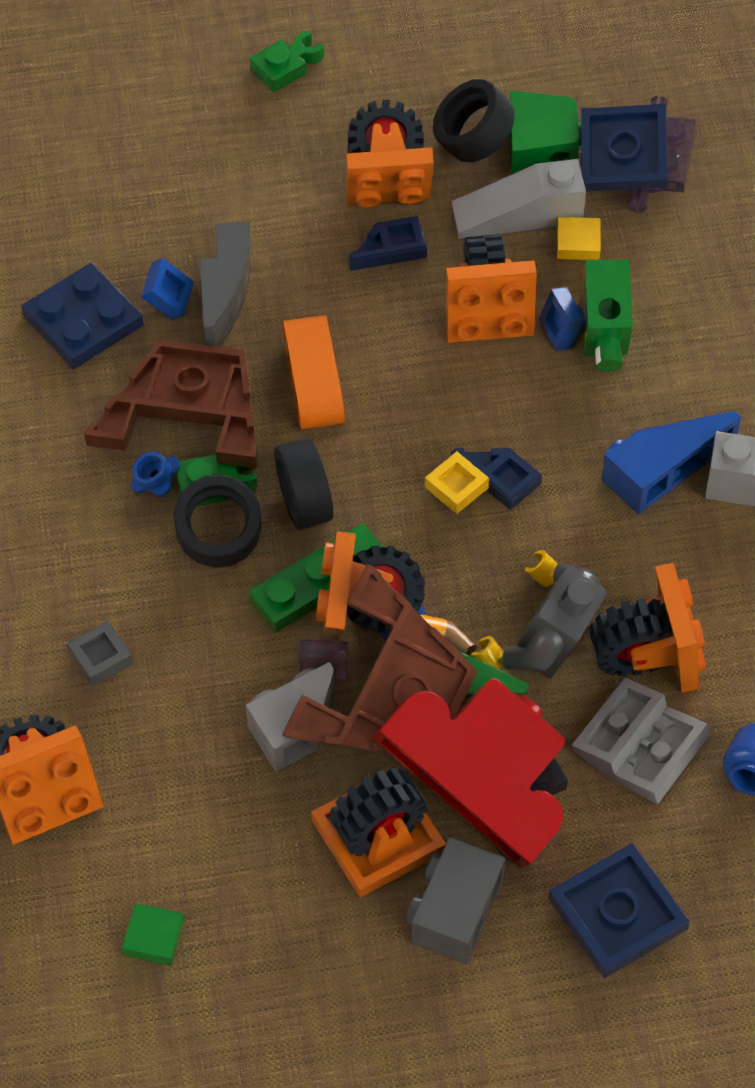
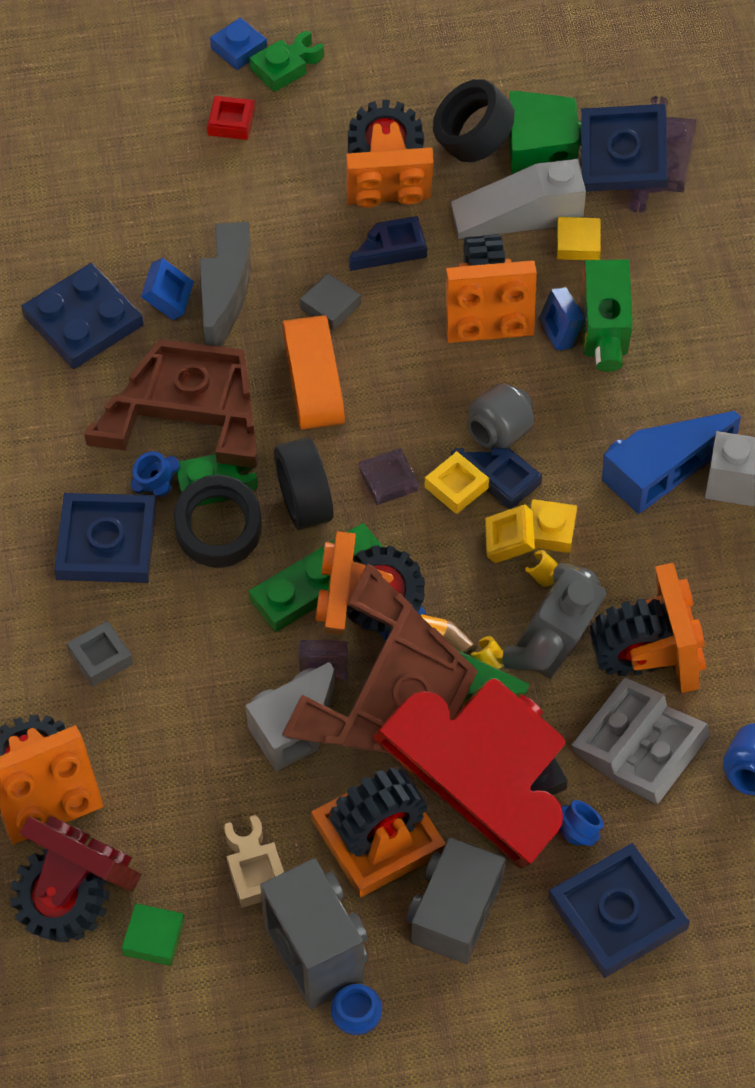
none -> plate [10,815,142,942]
none -> dark blue plate [54,493,156,583]
none -> red tile [207,95,255,140]
none -> blue plate [210,17,267,70]
none -> tan plate [224,815,284,908]
none -> dark grey brick [260,858,368,1010]
none -> dark grey tile [300,273,361,330]
none -> blue plate [331,984,382,1035]
none -> tile [359,448,418,505]
none -> dark grey head [467,383,534,449]
none -> yellow tile [485,504,535,564]
none -> yellow plate [531,499,577,553]
none -> blue plate [559,800,604,846]

